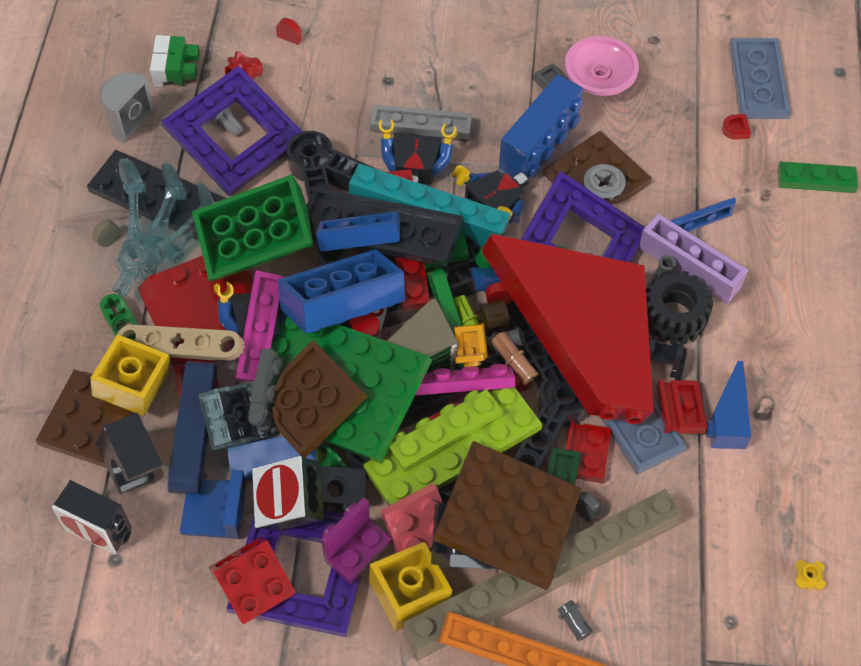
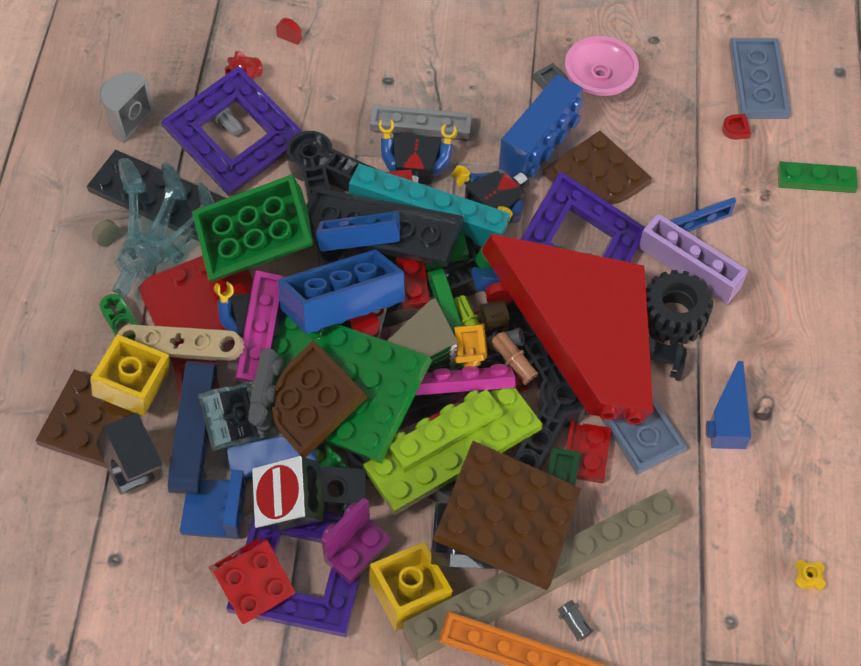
black piece [52,480,132,555] -> none
green hips [150,35,200,87] -> none
coral plate [380,483,443,553] -> none
dark grey tile [575,492,602,522] -> none
light grey gear [584,164,625,201] -> none
dark grey pin [653,255,676,278] -> none
red plate [656,380,708,434] -> none

